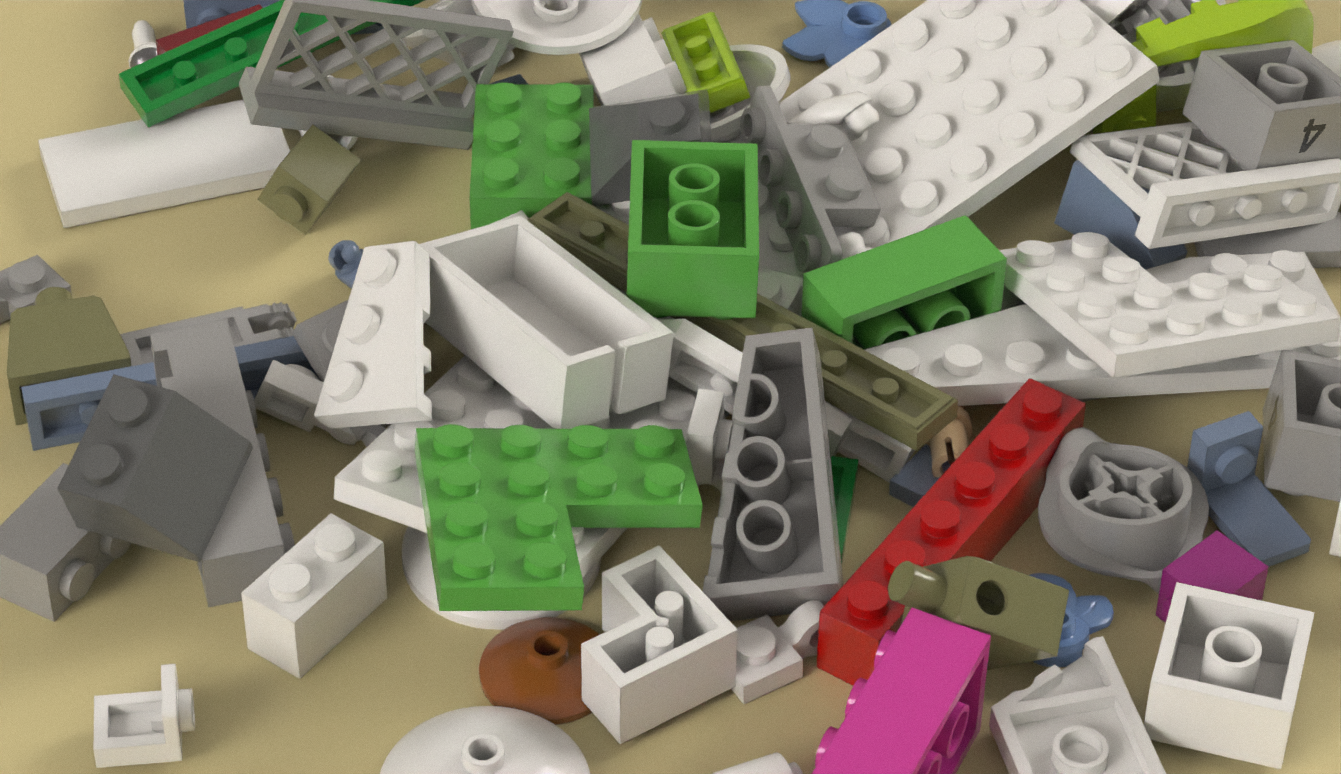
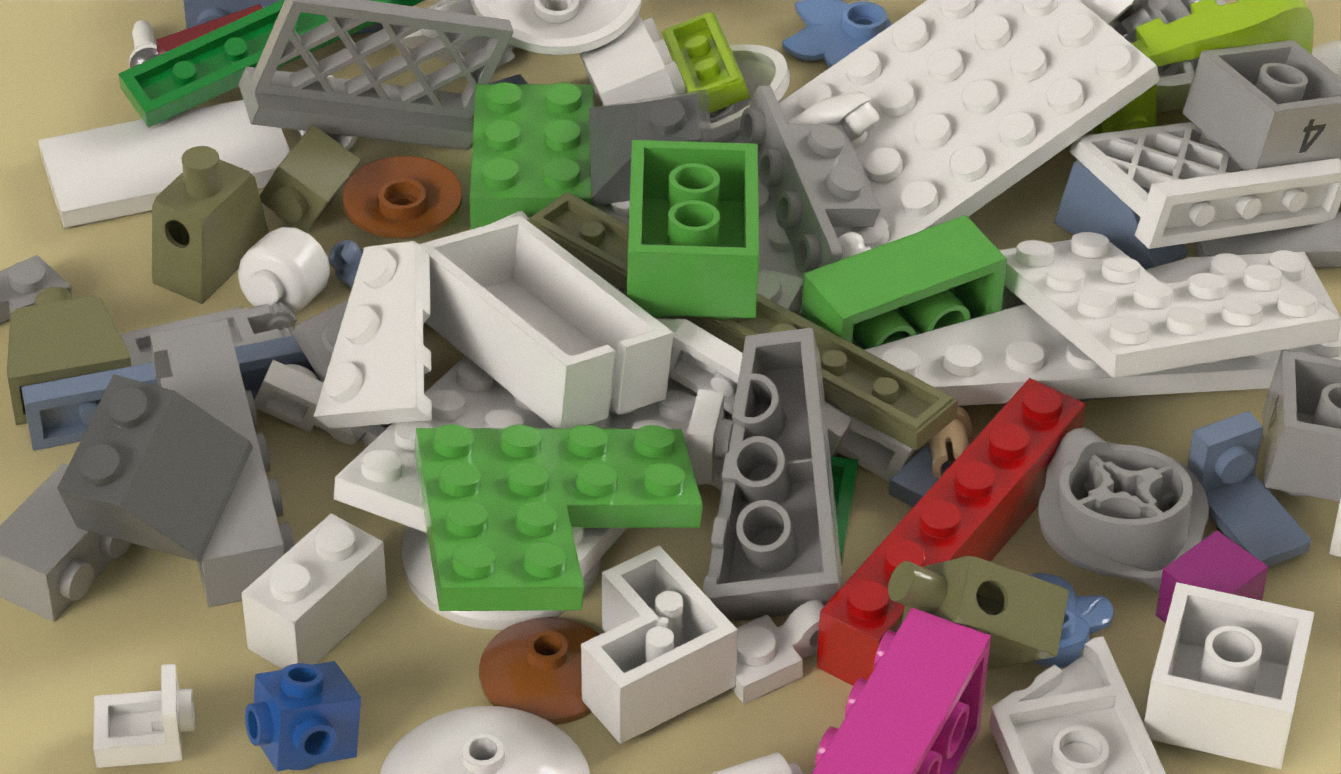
none -> olive torso [152,146,269,304]
none -> white head [238,227,330,314]
none -> blue brick [245,661,361,771]
none -> dark orange dish [342,156,462,238]

